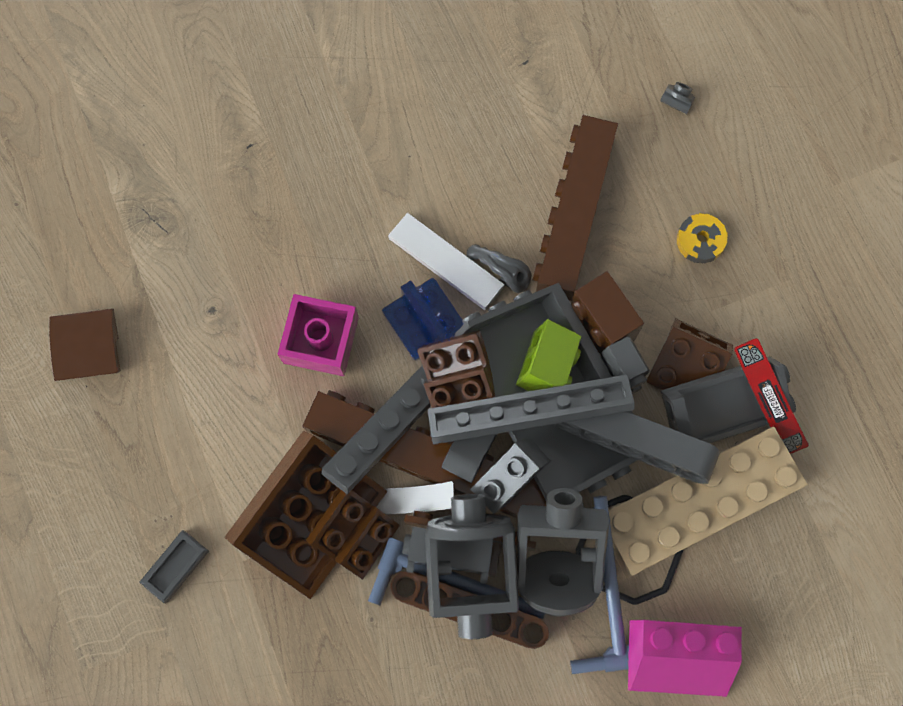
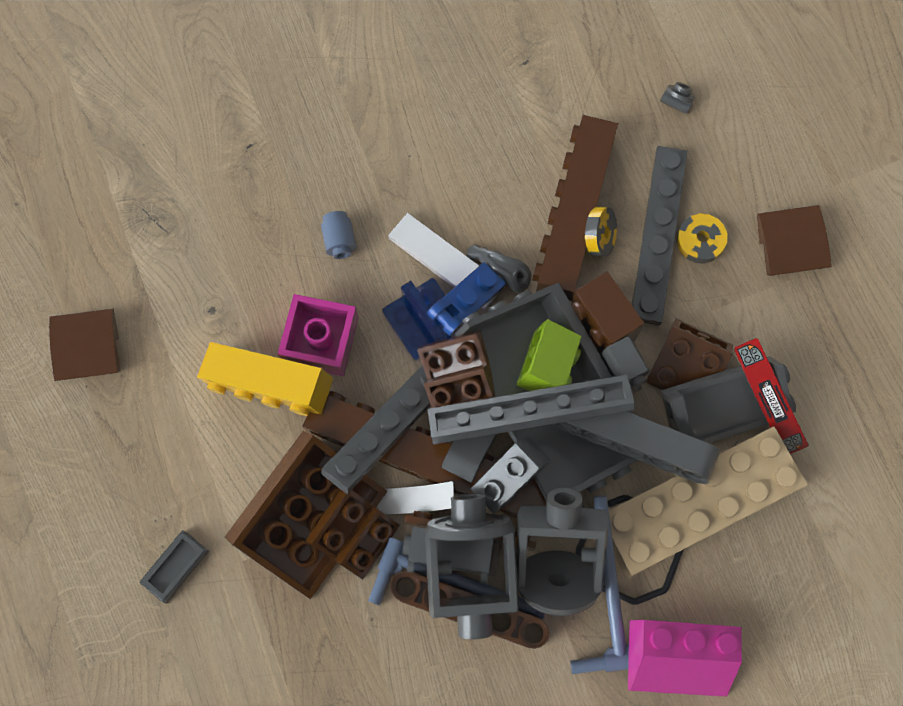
none -> yellow brick [197,342,334,416]
none -> sand blue brick [321,211,357,259]
none -> blue plate [426,262,506,336]
none -> piece [585,207,617,257]
none -> dark grey plate [632,146,687,325]
none -> reddish brown slope [757,205,832,276]

